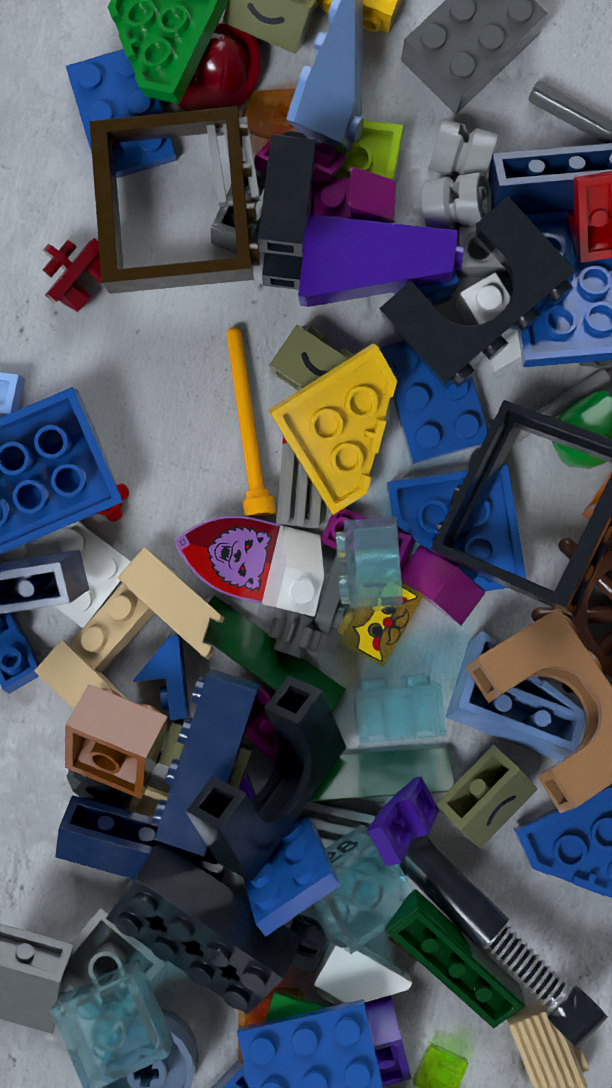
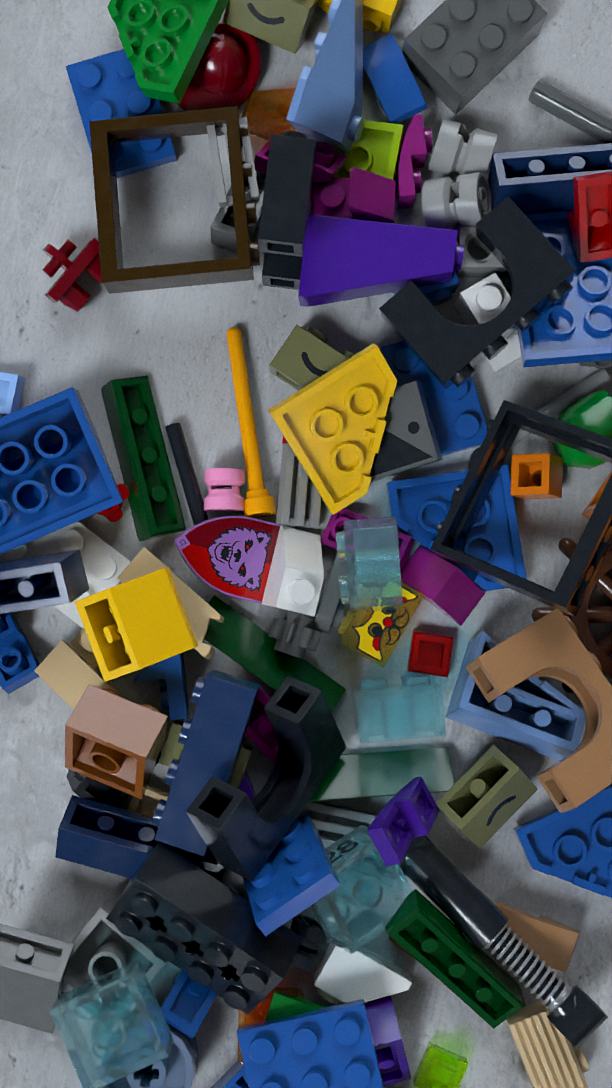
none -> yellow slope [75,566,198,682]
none -> dark green slope [101,375,186,542]
none -> blue slope [156,969,217,1039]
none -> black bar [165,423,209,525]
none -> bright pink wheel [204,468,245,513]
none -> blue slope [363,33,427,124]
none -> dark grey tile [370,381,443,483]
none -> magenta slope [396,114,433,209]
none -> red tile [407,631,453,677]
none -> medium nougat slope [495,901,580,972]
none -> orange plate [510,453,563,500]

